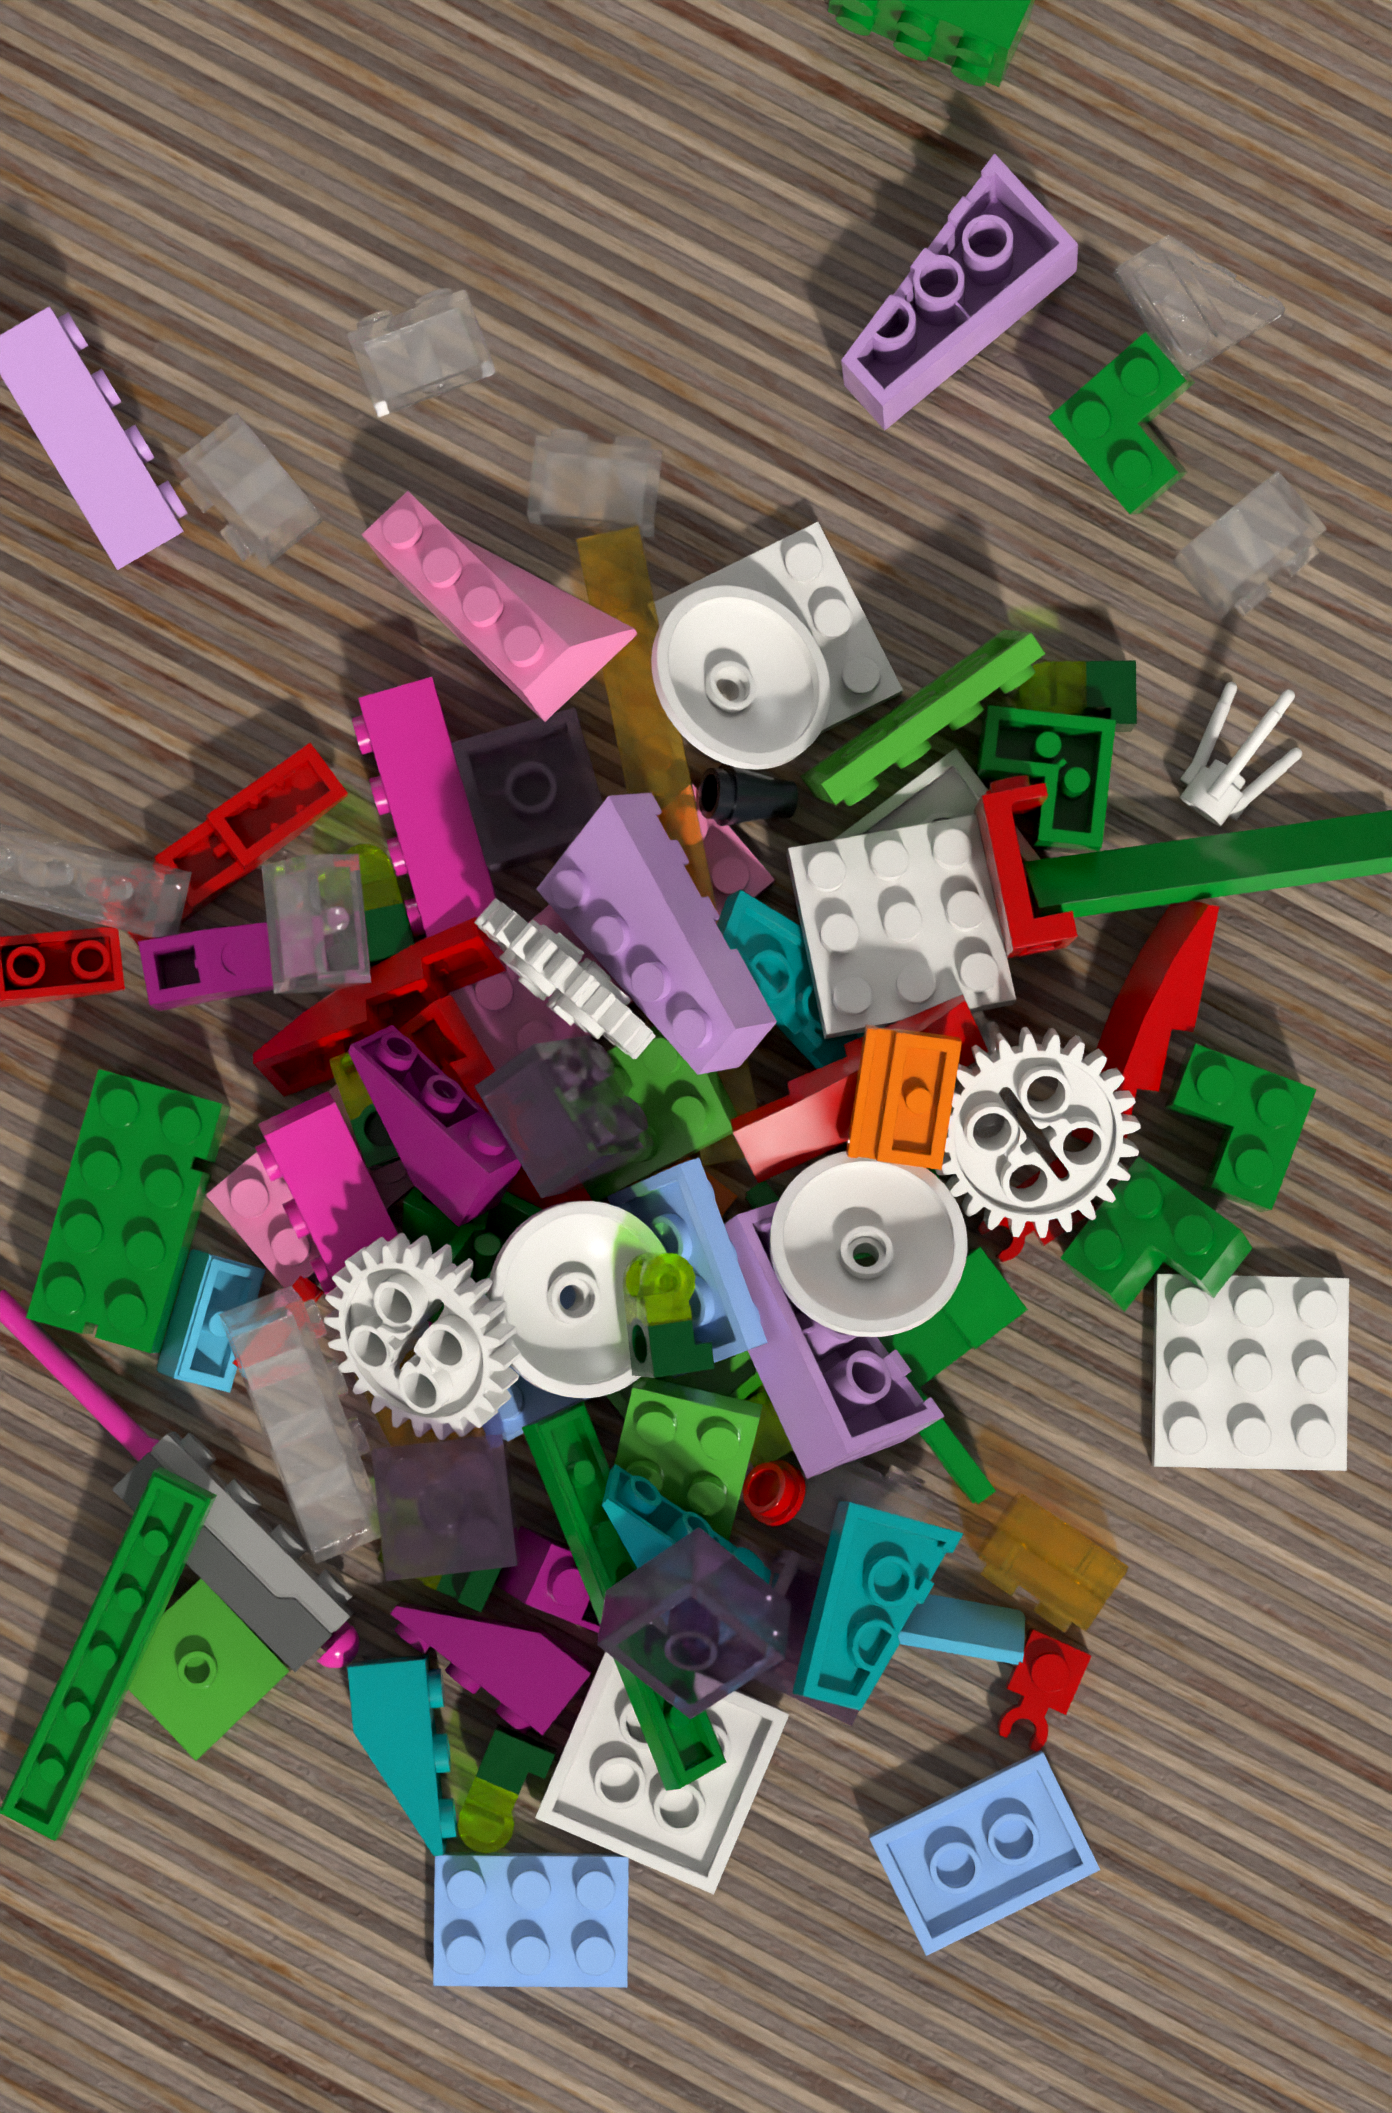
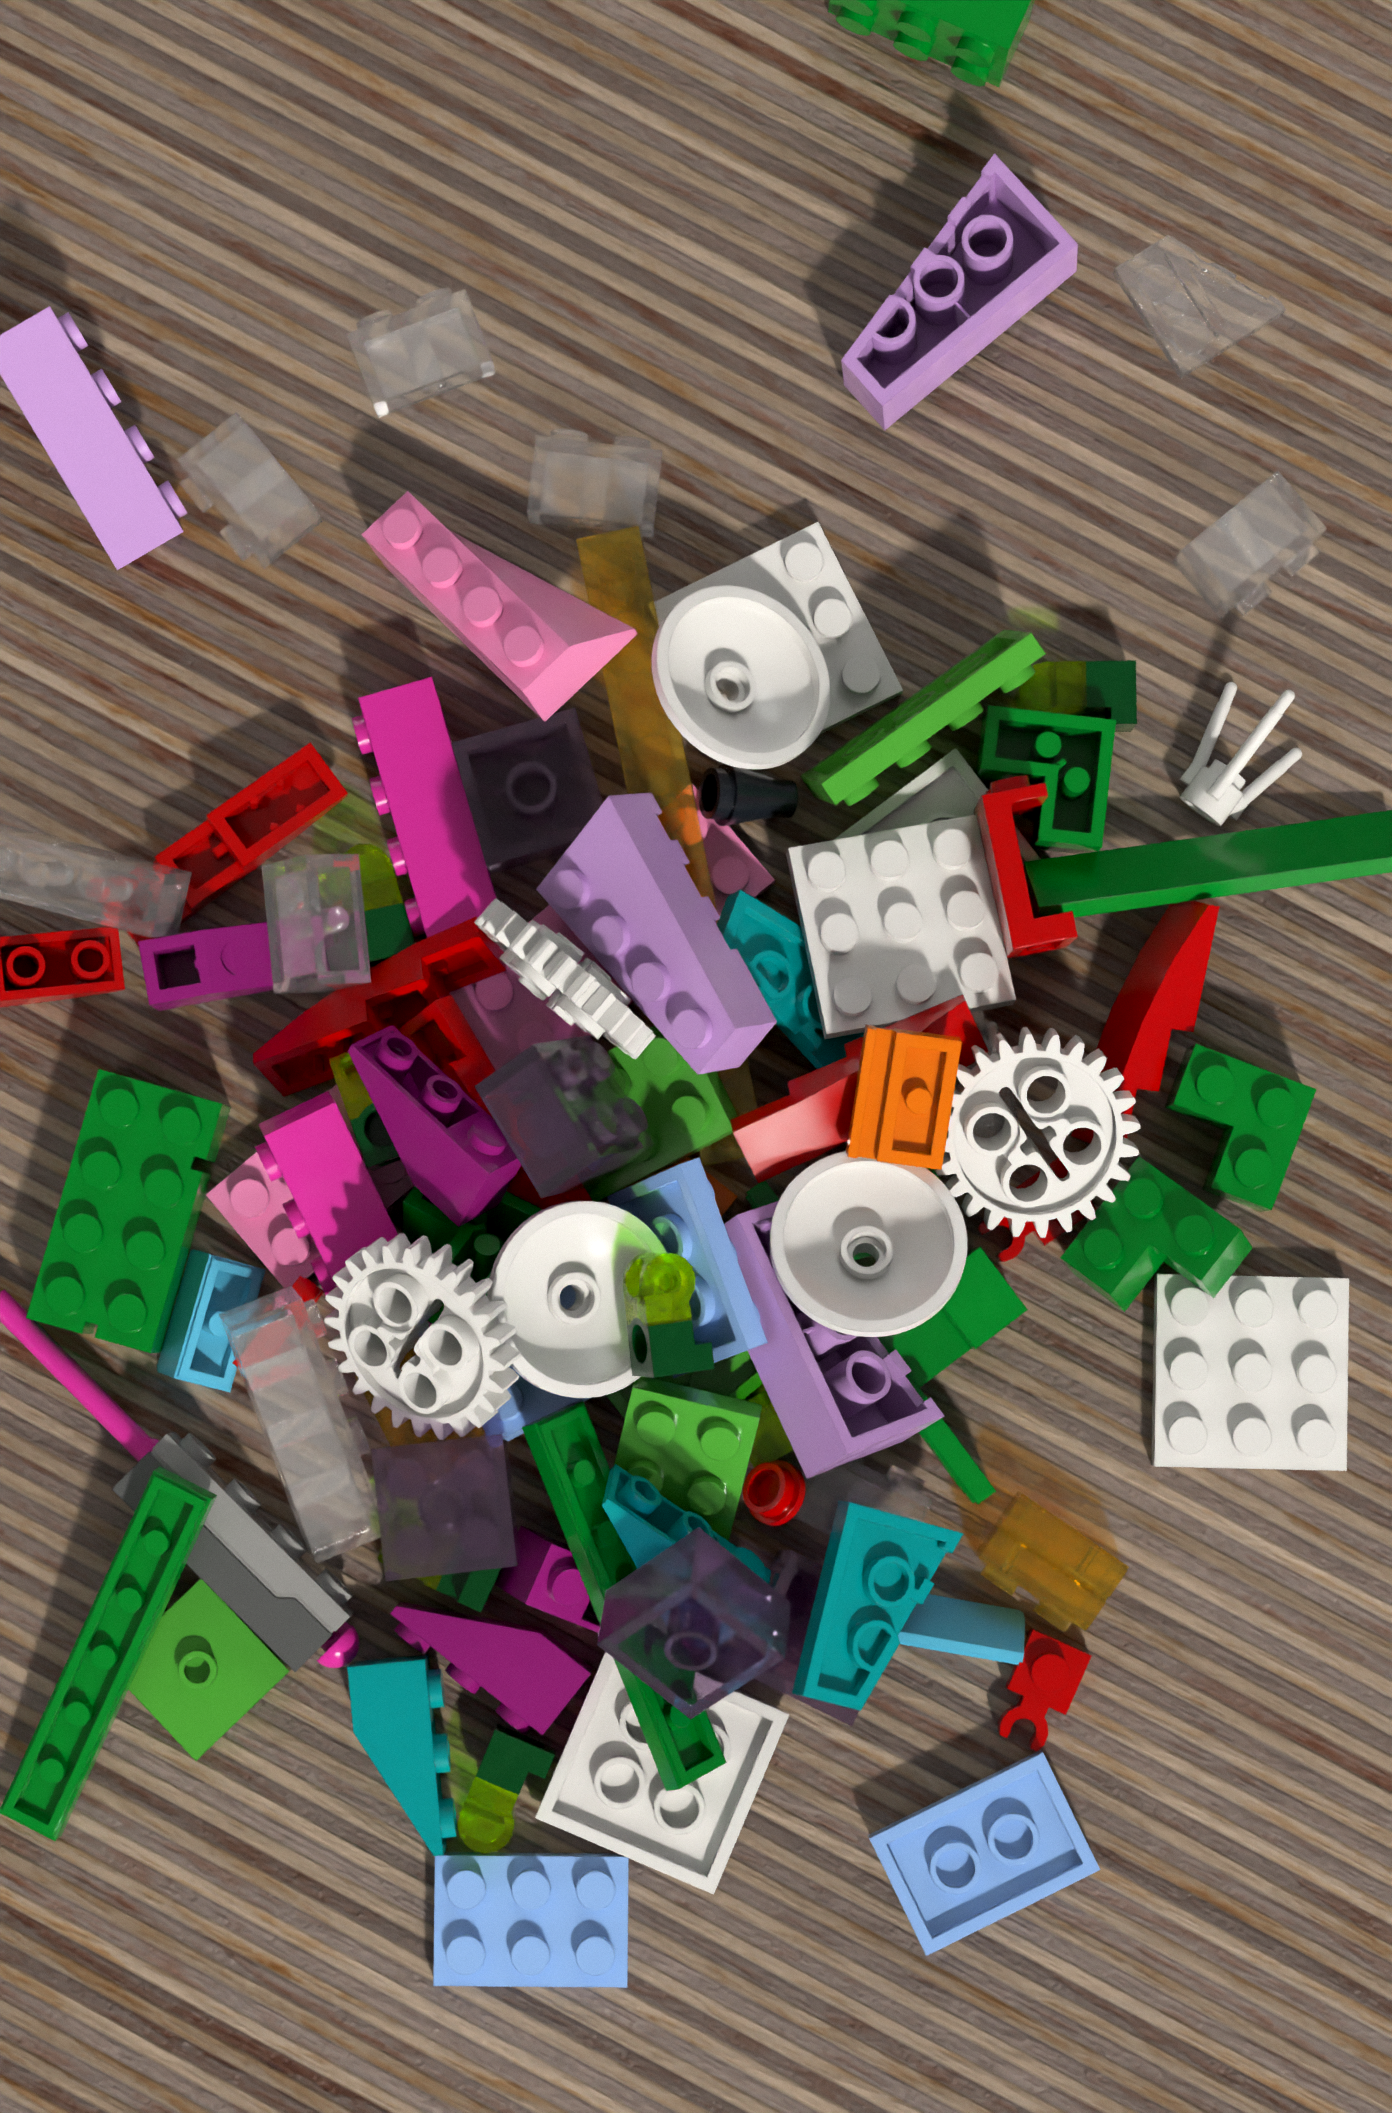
green brick [1048,331,1195,515] -> none

